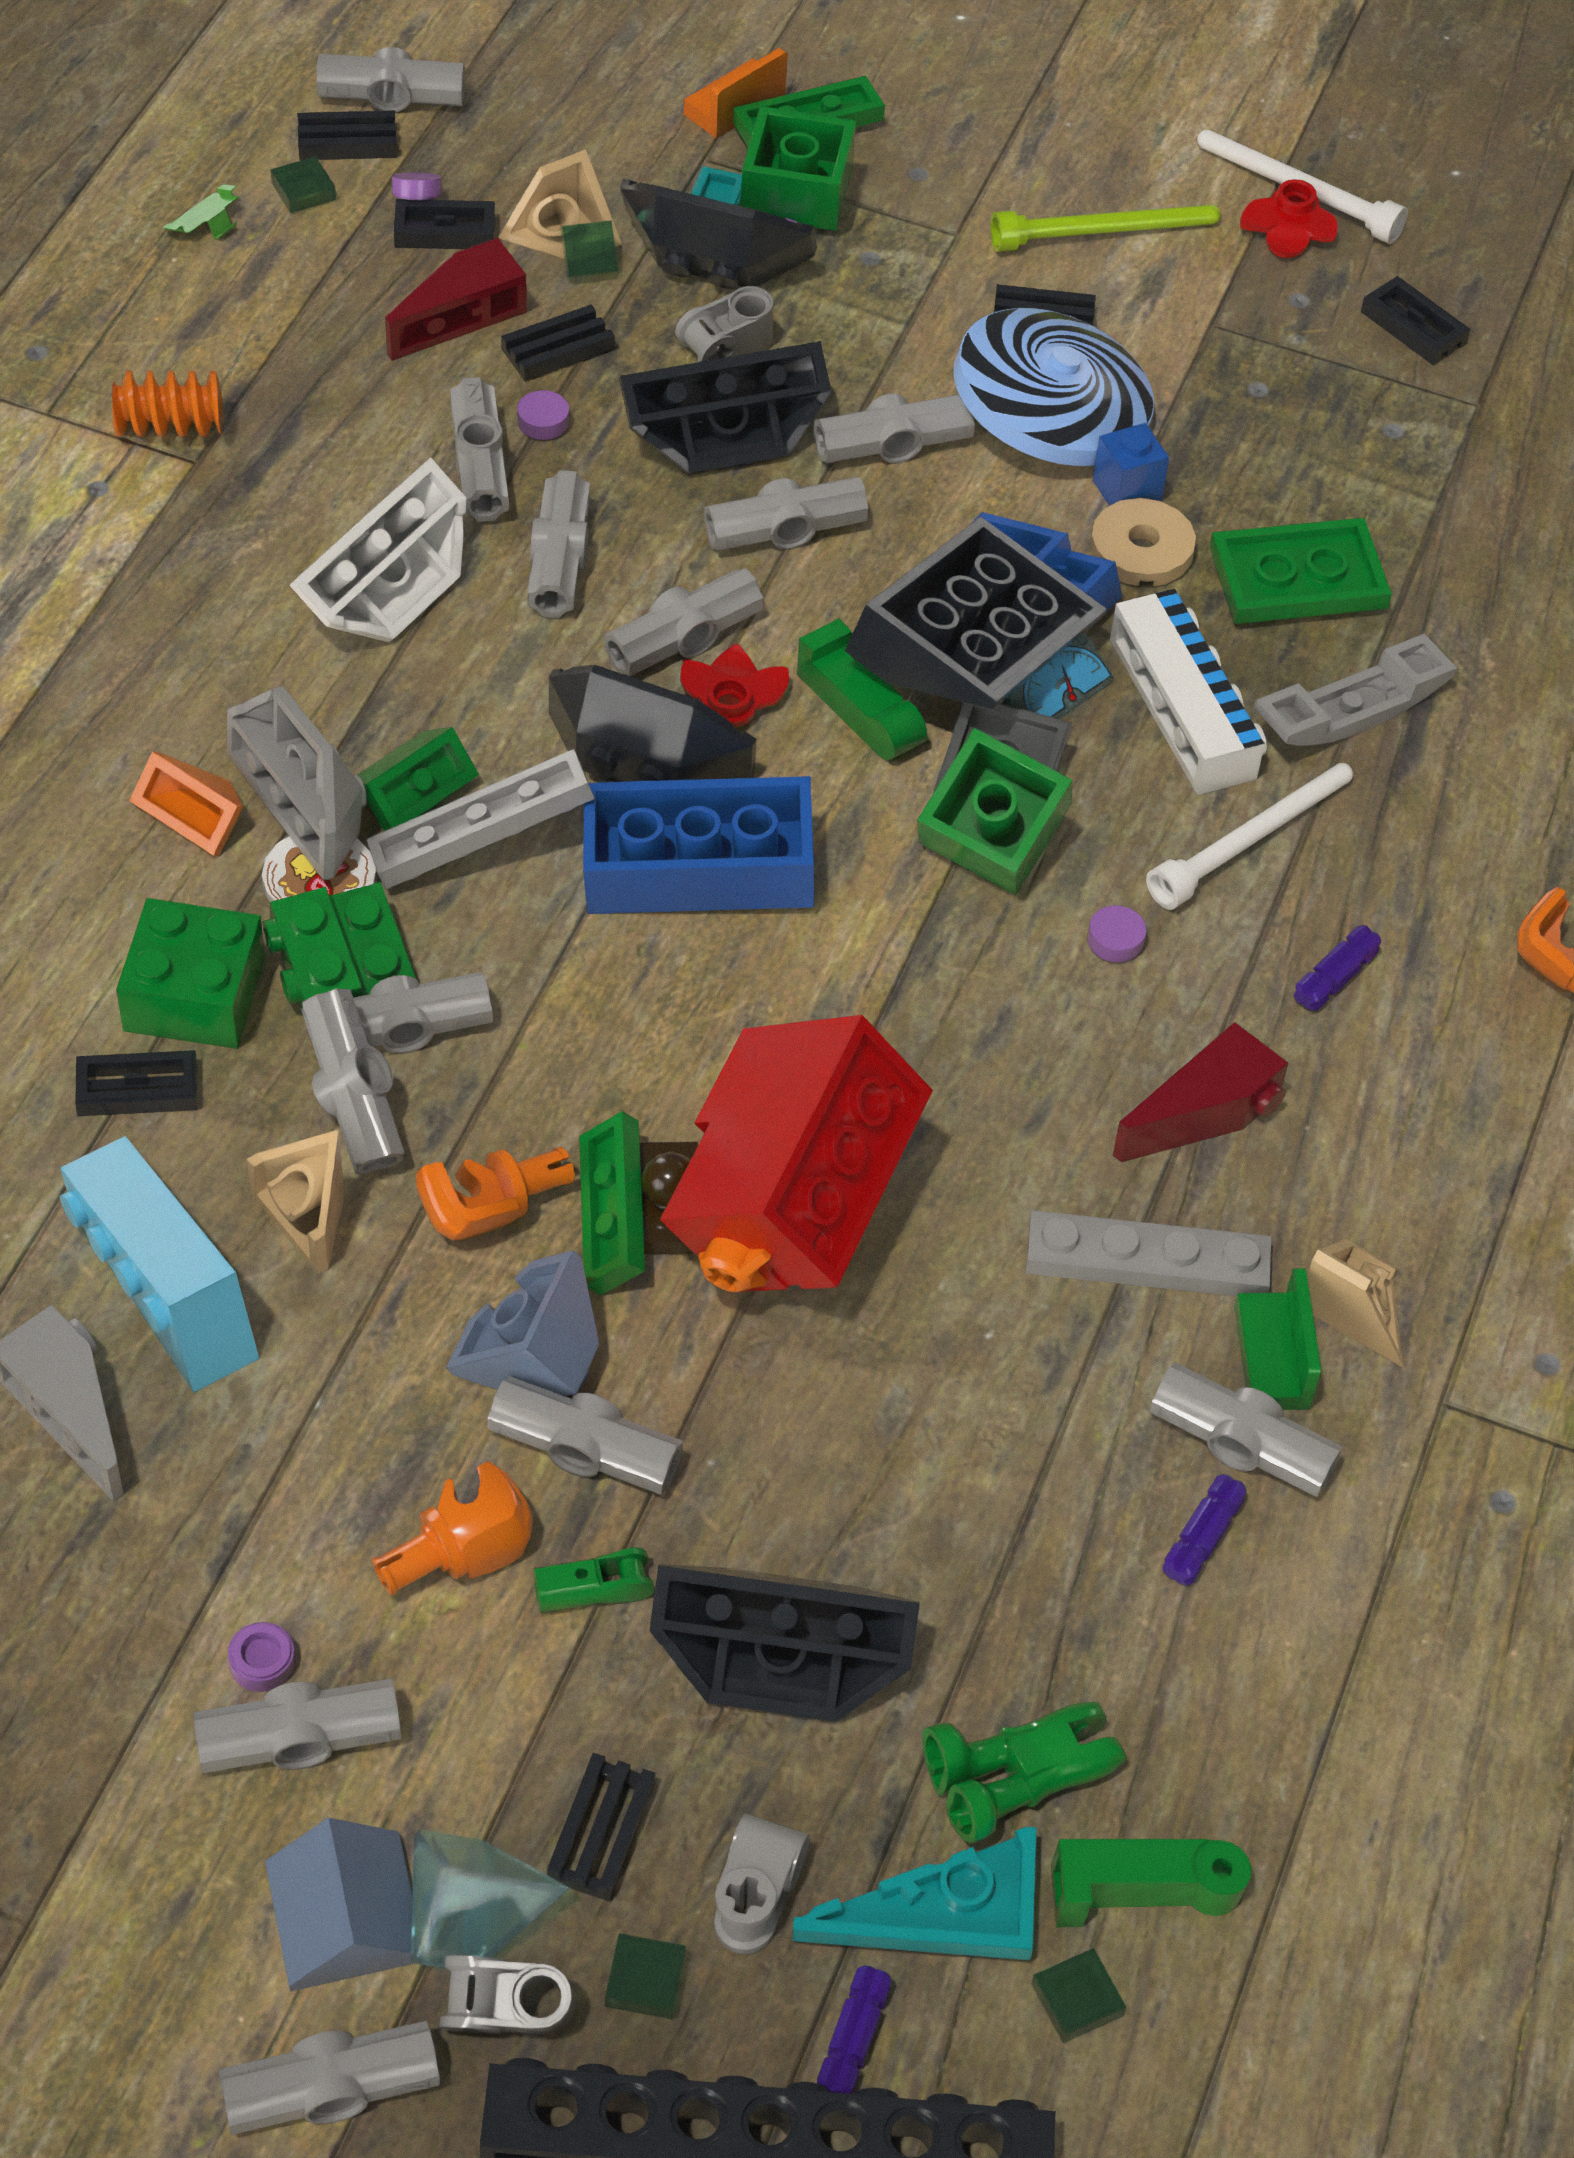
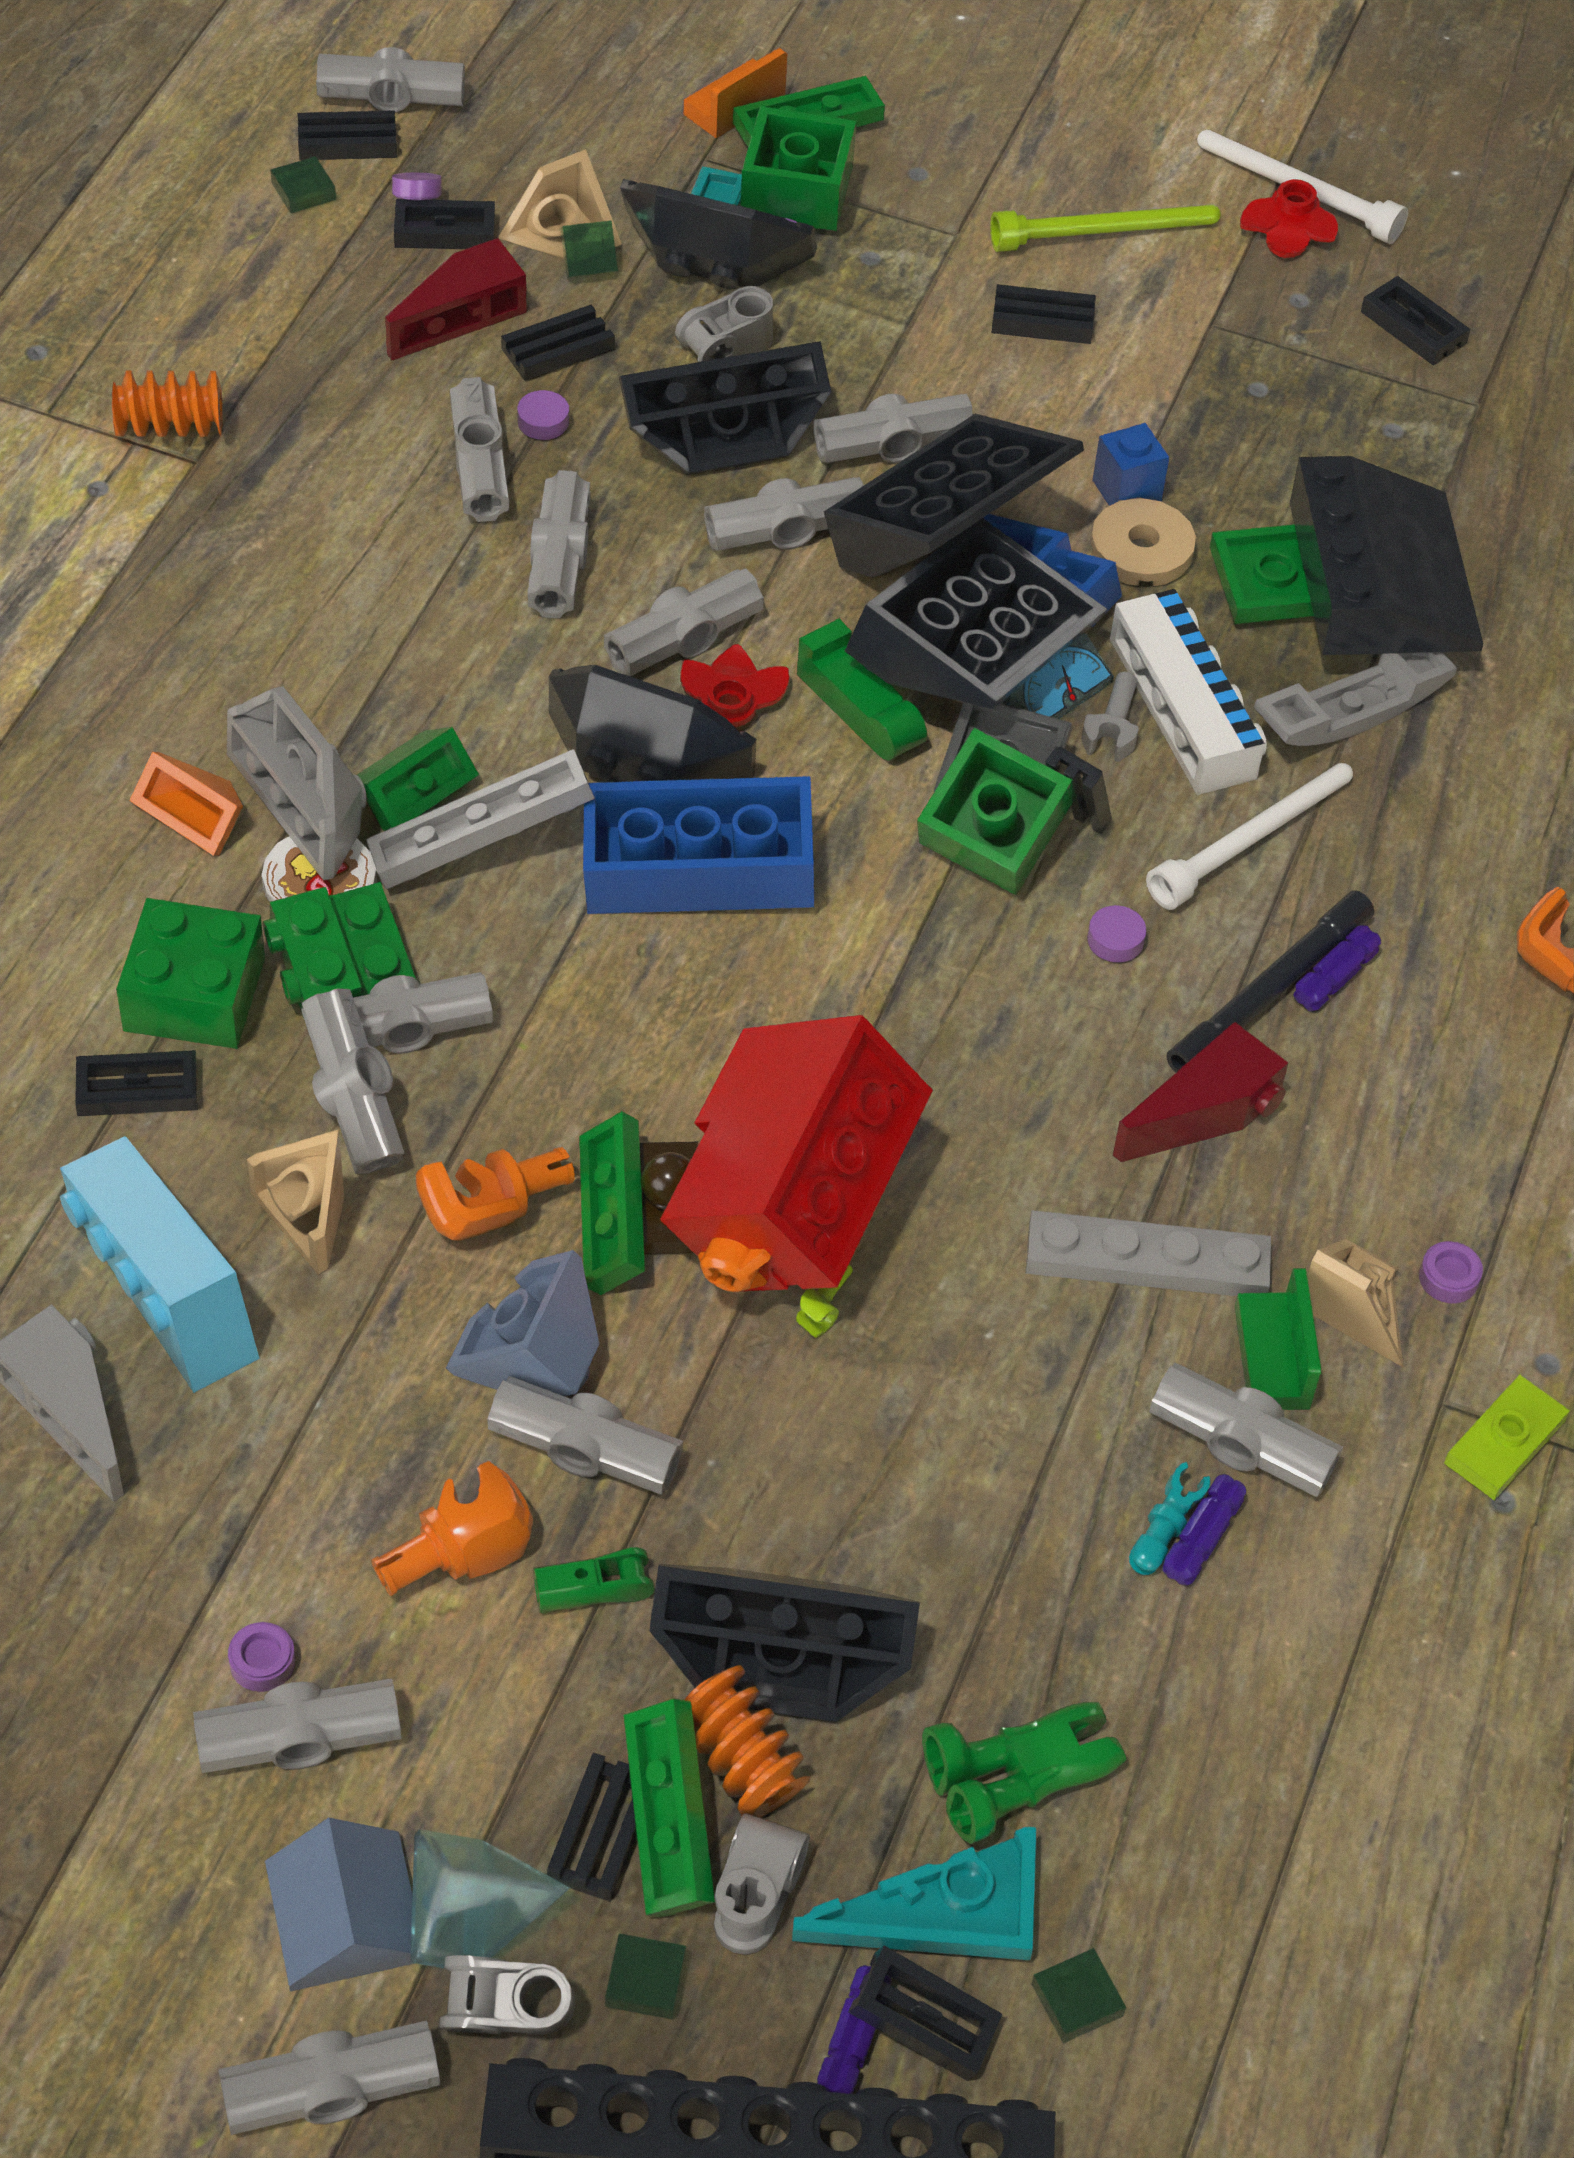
bright green piece [163,184,239,239] -> none
white wedge [289,457,466,642] -> none
dish [953,308,1154,466] -> none
green leg [1051,1839,1252,1928] -> none
none -> green plate [623,1699,715,1917]
none -> orange piece [684,1665,810,1818]
none -> lime hand [796,1265,853,1338]
none -> black slope [823,413,1084,578]
none -> black tile [848,1945,1002,2081]
none -> black tile [1045,746,1112,834]
none -> light grey bar [1081,672,1139,762]
none -> teal piece [1129,1462,1210,1575]
none -> black piece [1166,890,1374,1073]
none -> black slope [1290,456,1483,655]
none -> medium lavender tile [1419,1241,1483,1303]
none -> lime plate [1444,1374,1570,1501]

